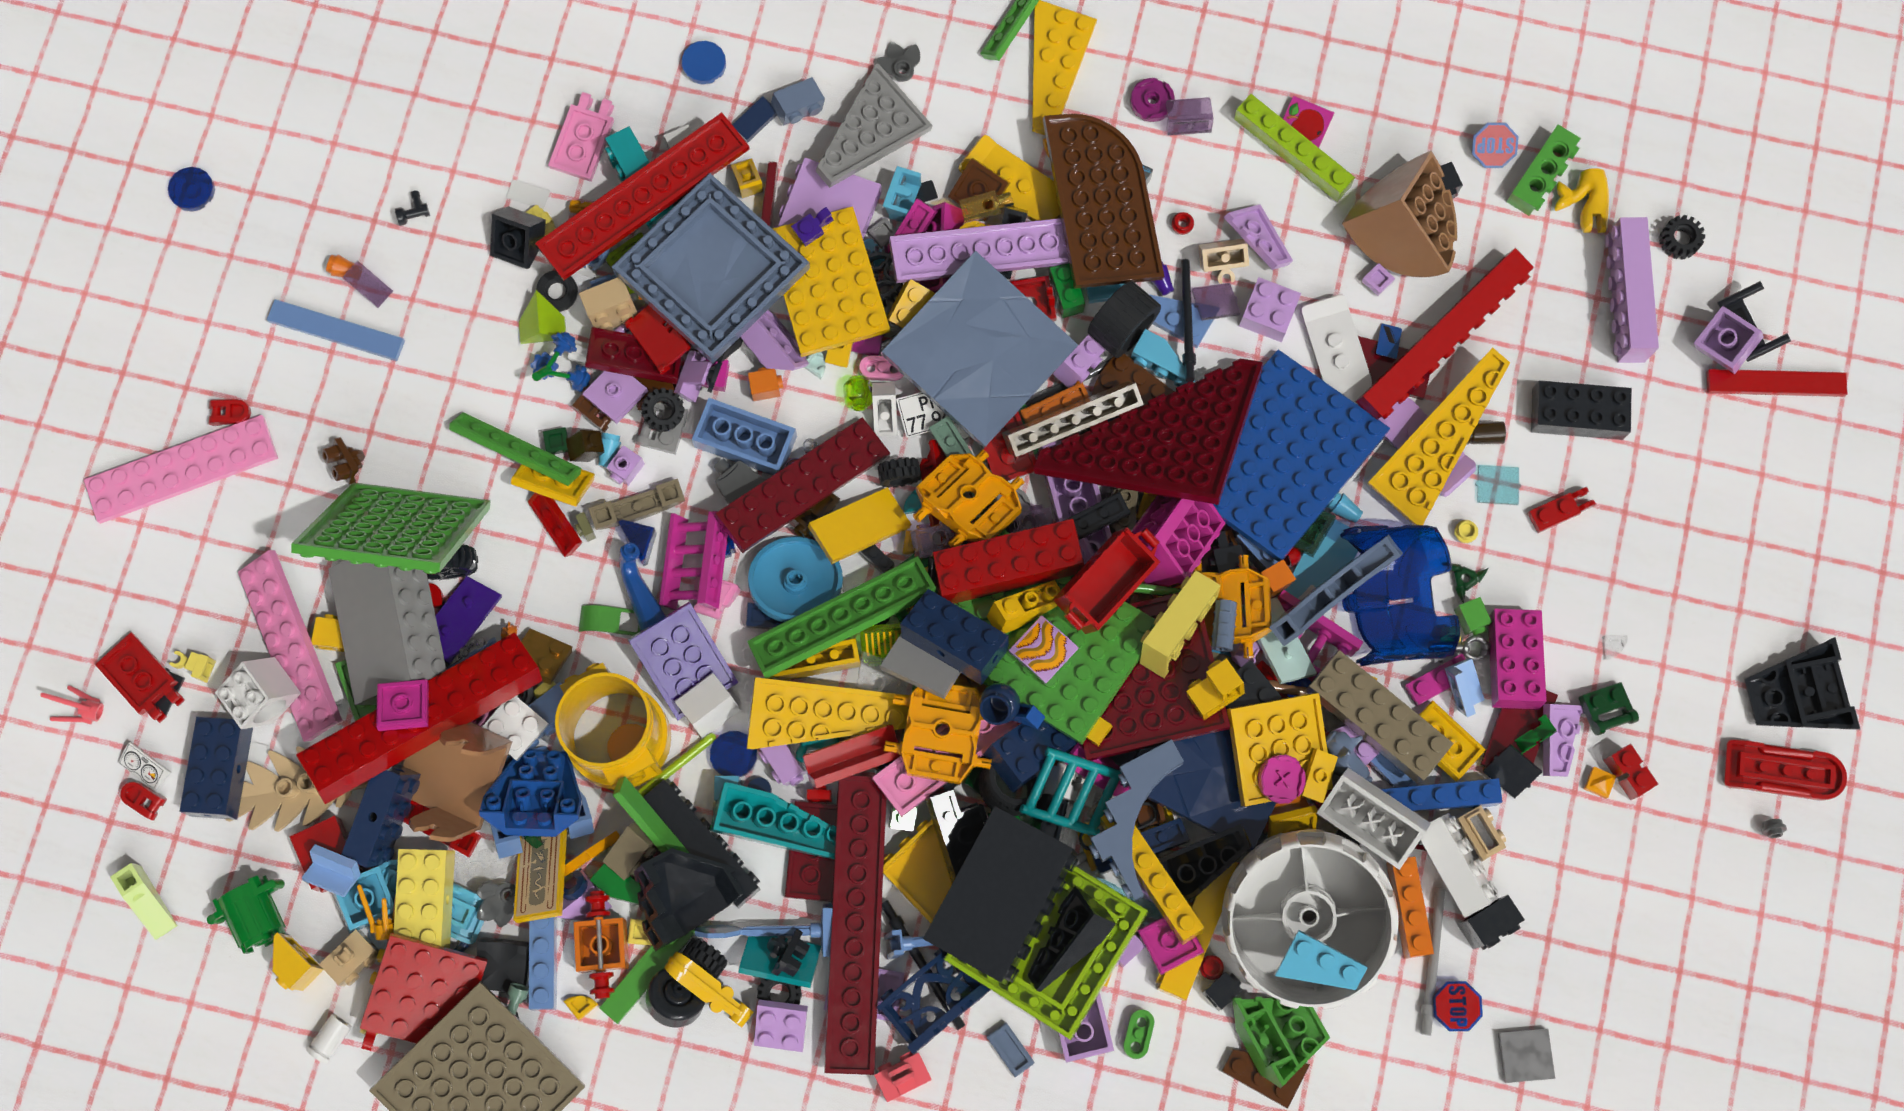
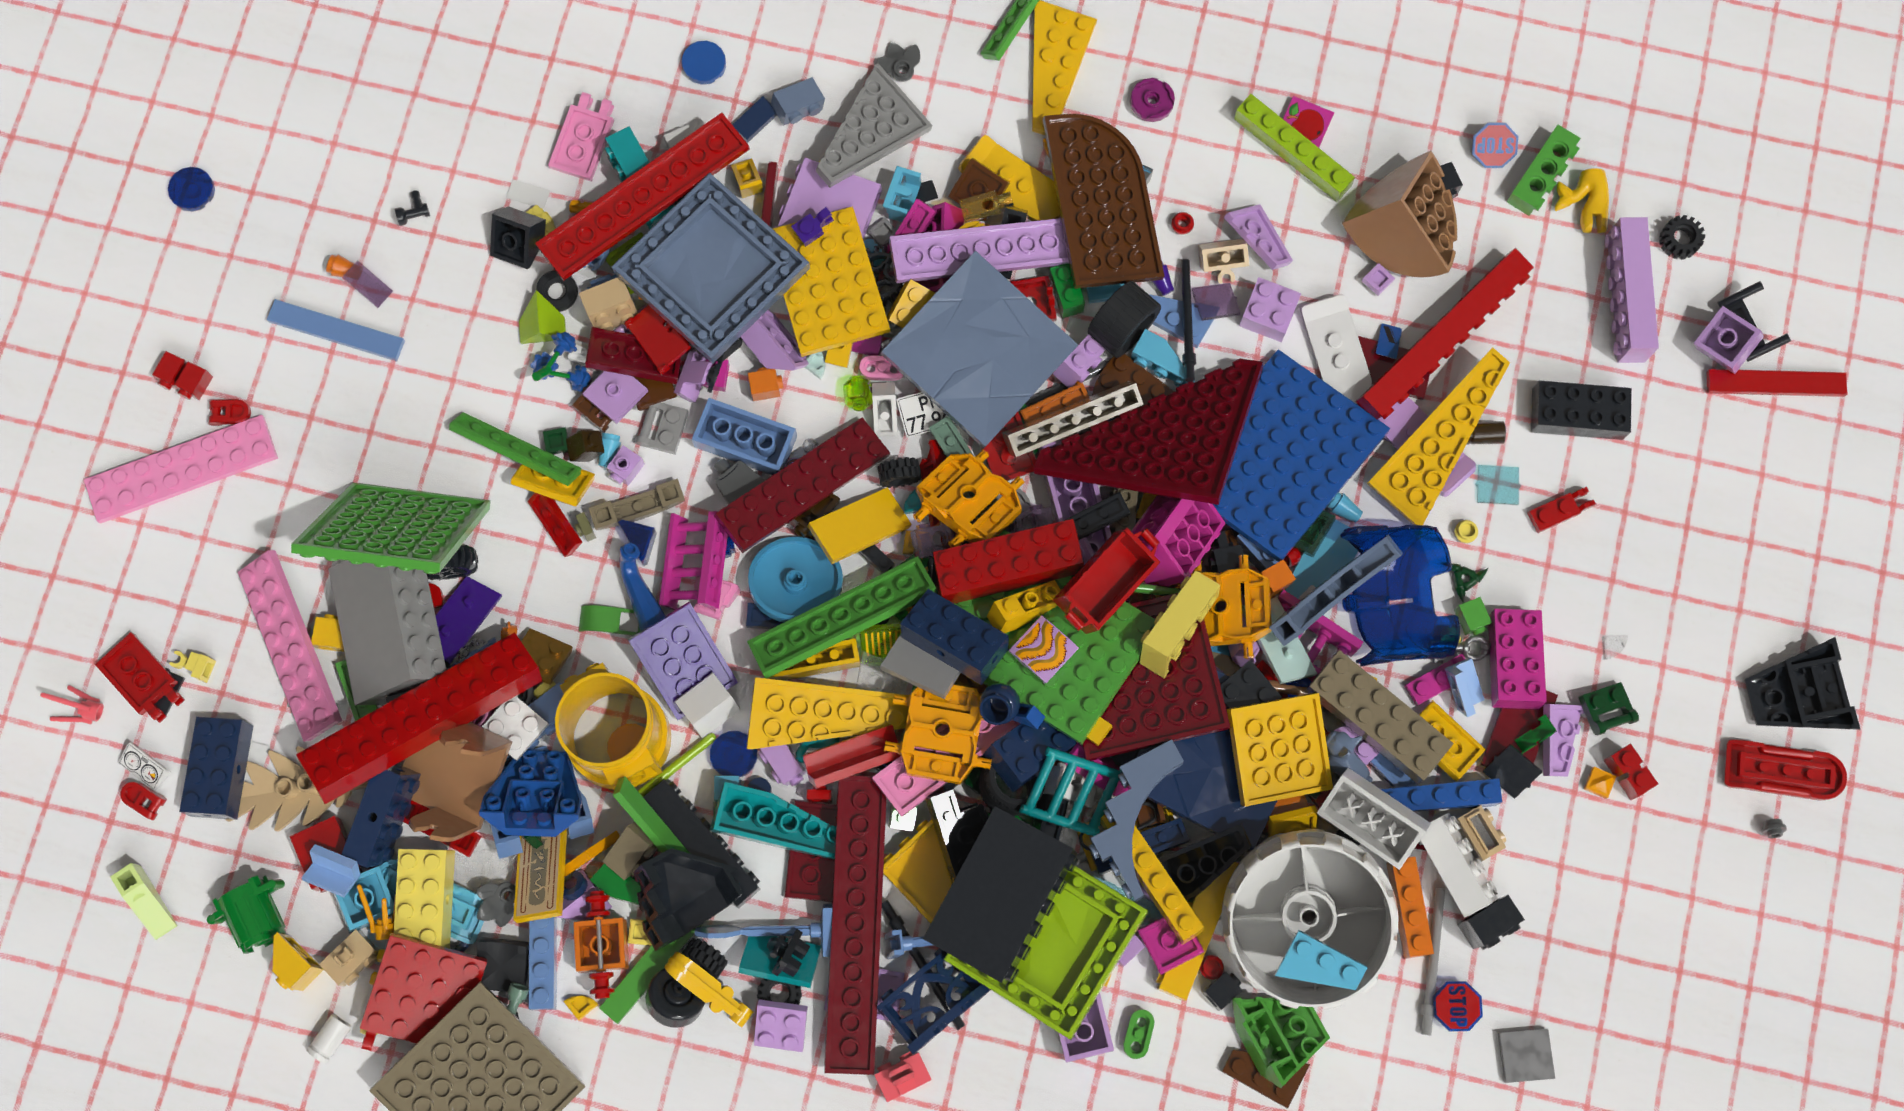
white brick [215,657,301,730] -> none
reddish brown hips [322,437,365,484] -> none
dark pink tile [376,679,429,731] -> none
black tyre [641,388,685,432] -> none
sand blue tile [987,1022,1035,1077] -> none
black wedge [1027,885,1116,992] -> none
clear purple panel [1166,97,1214,136] -> none
yellow brick [1186,658,1245,720] -> none
sand blue axle [1211,600,1237,652] -> none
dark pink tile [1258,755,1306,804] -> none
yellow plate [1300,748,1338,803] -> none
none -> red piece [152,351,213,401]

